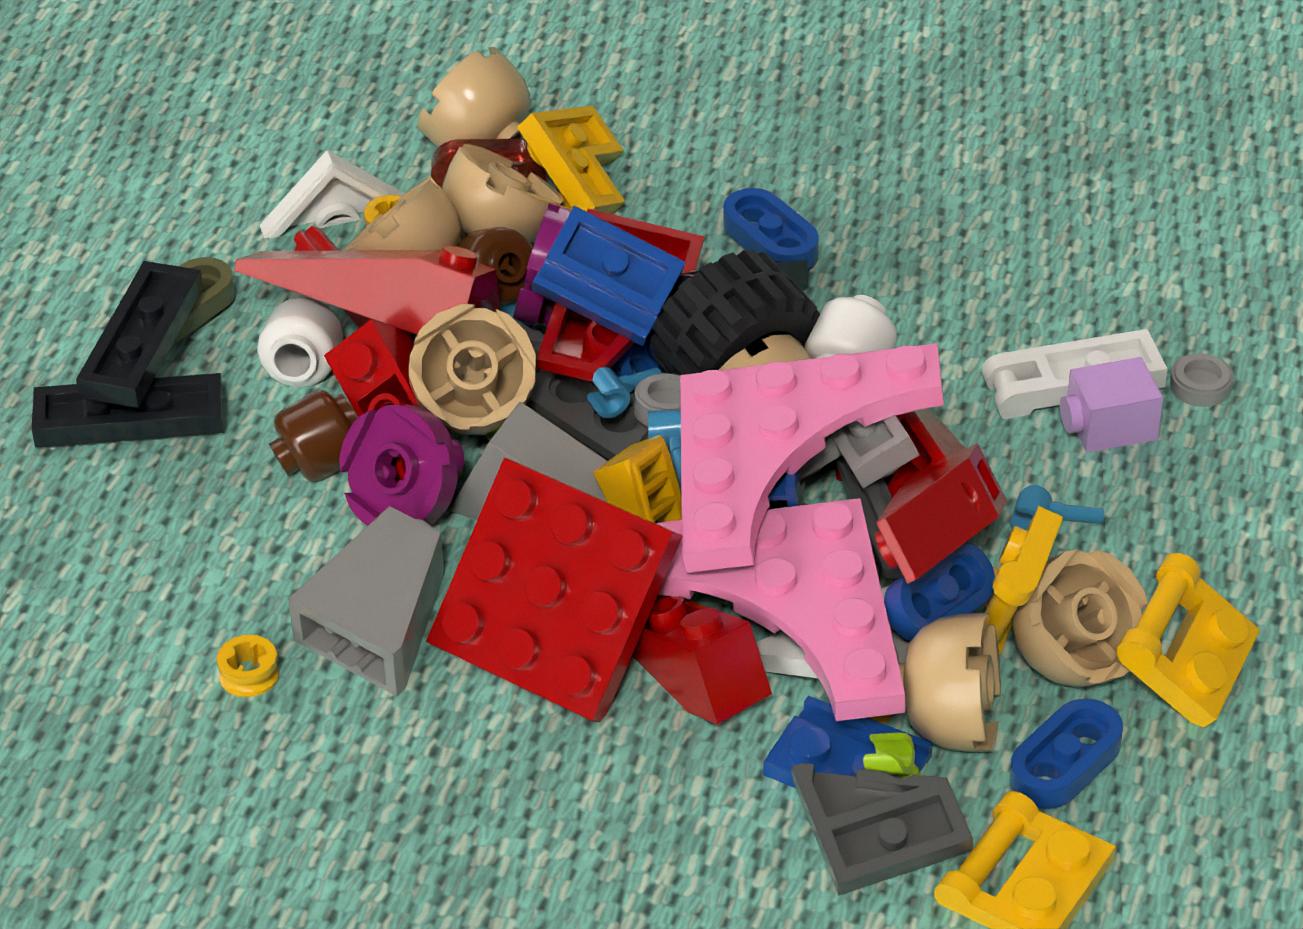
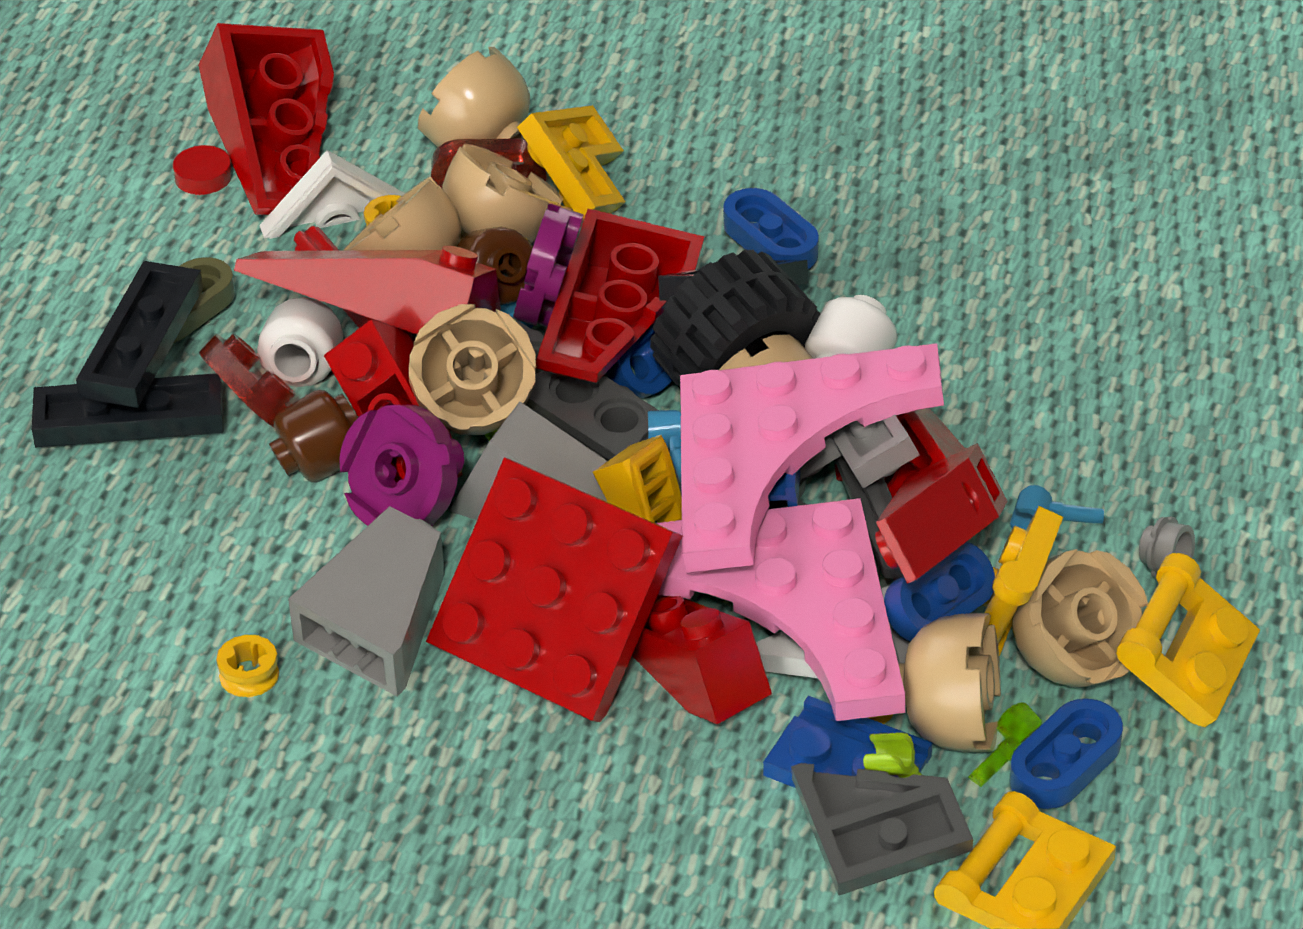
blue plate [531,206,686,346] -> none
dark azure hand [587,367,662,418] -> none
light grey tile [634,373,681,427] -> none
white plate [981,329,1168,419] -> none
lavender brick [1060,357,1163,453] -> none
light grey tile [1170,353,1234,407] -> none
none -> red tile [173,145,232,195]
none -> red wedge [198,23,334,215]
none -> clear red plate [199,333,296,428]
none -> clear neon green hand [968,702,1042,787]
none -> light grey plate [1139,516,1195,578]

